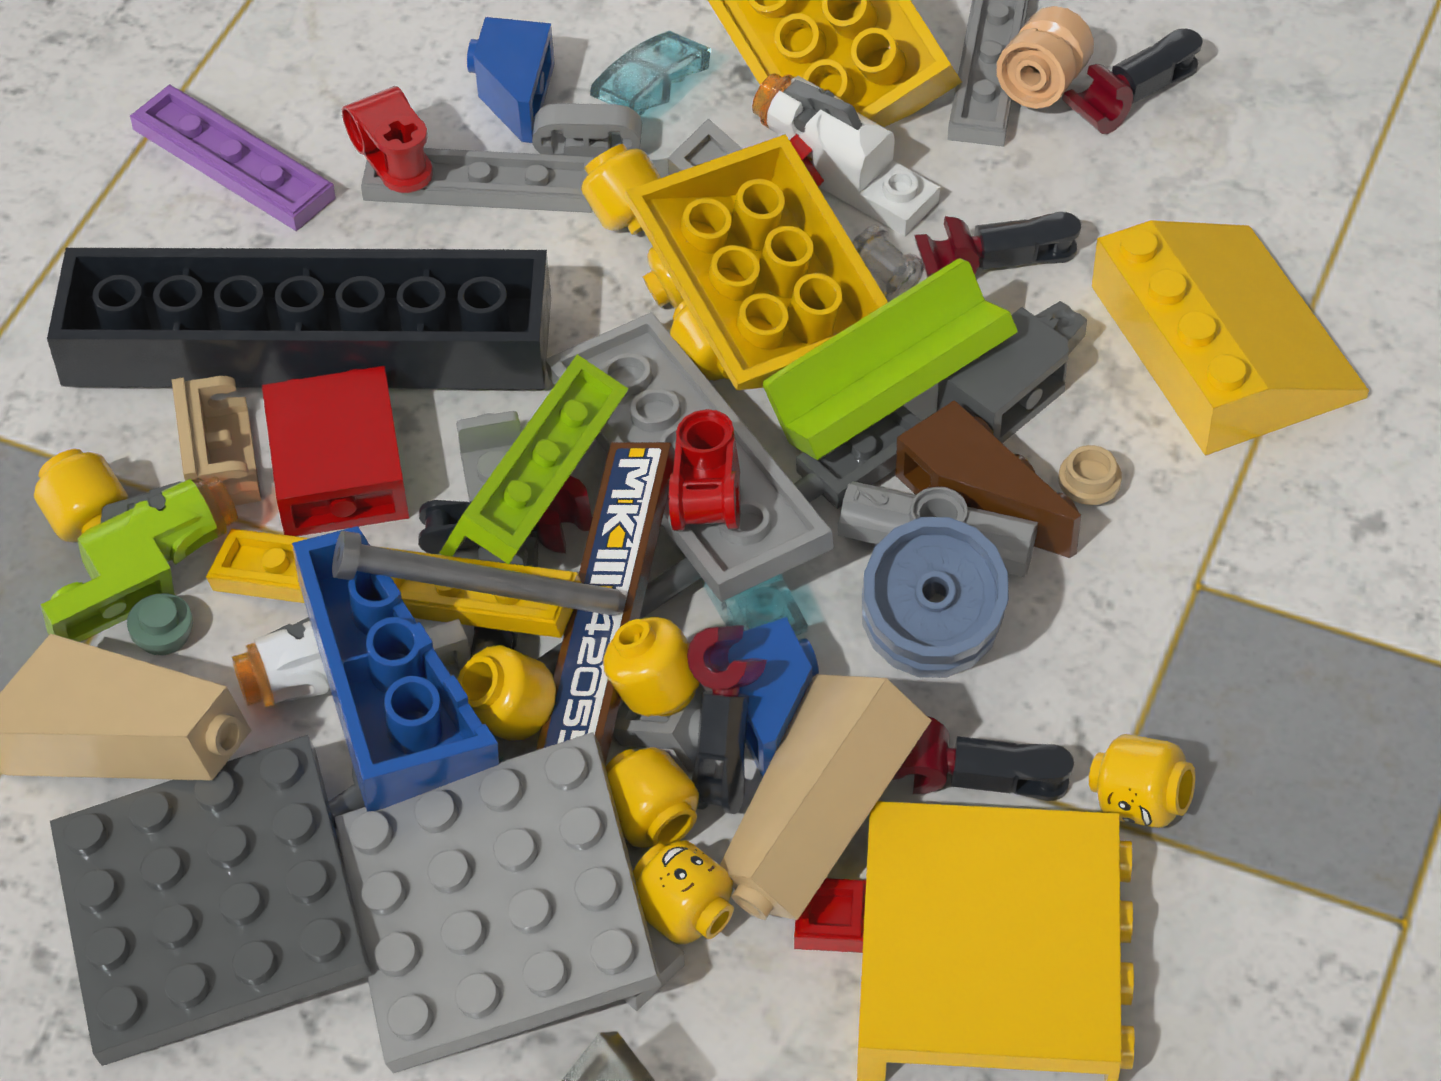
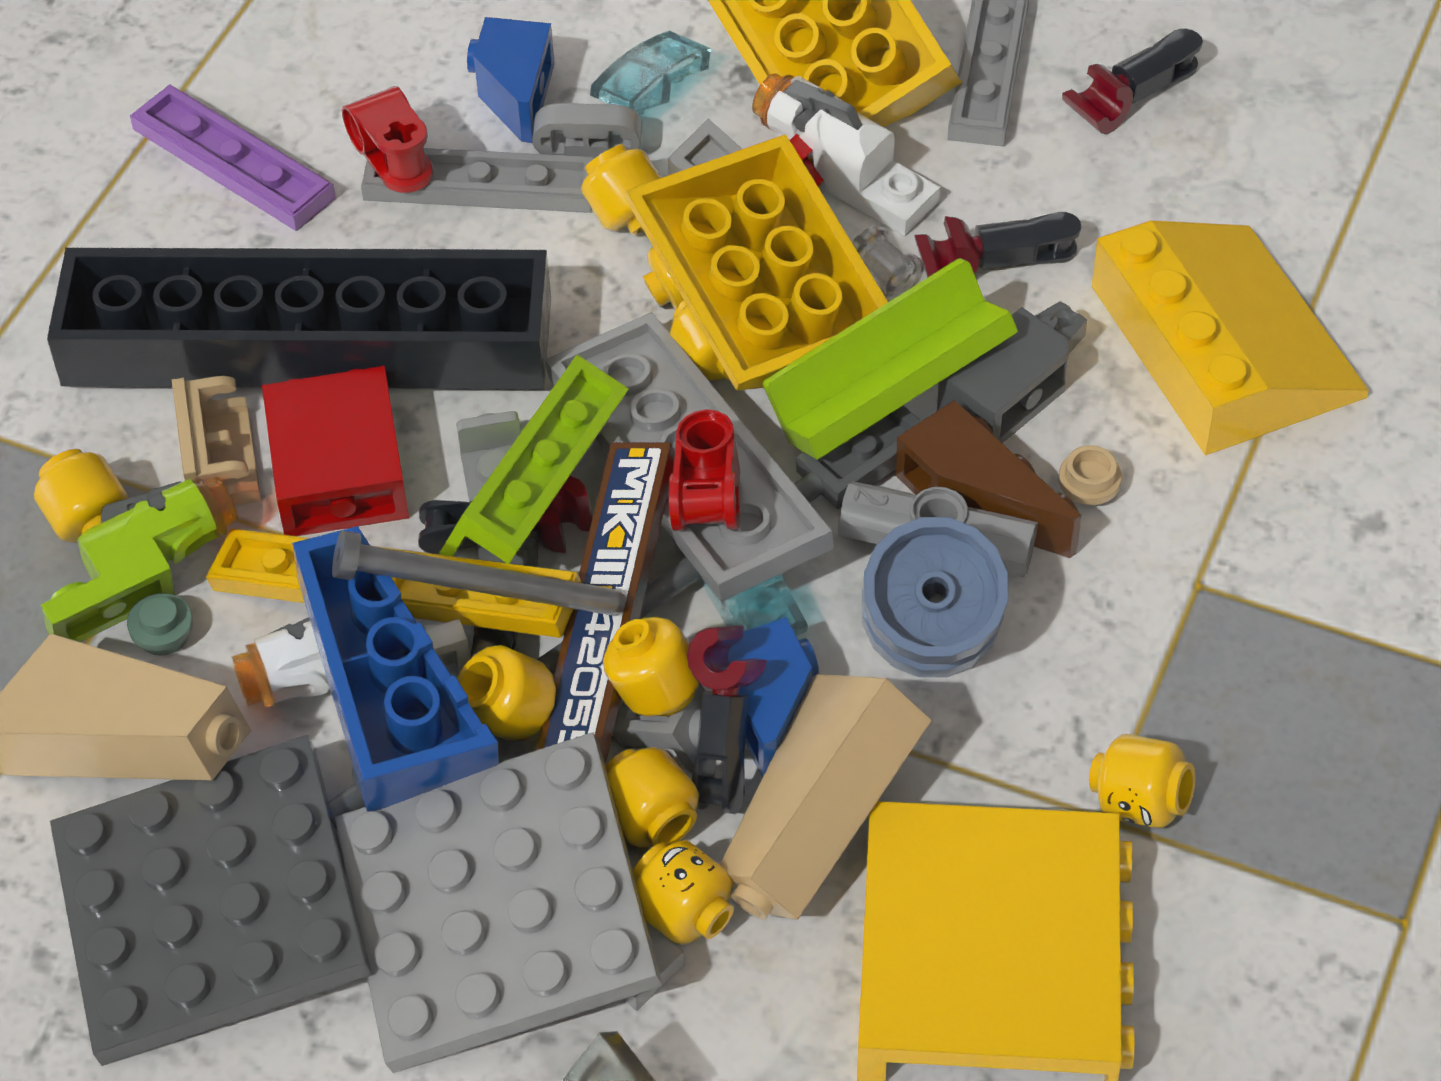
red tile [794,878,866,953] -> none
black piece [892,715,1074,801] -> none
light nougat wheel [997,6,1094,109] -> none

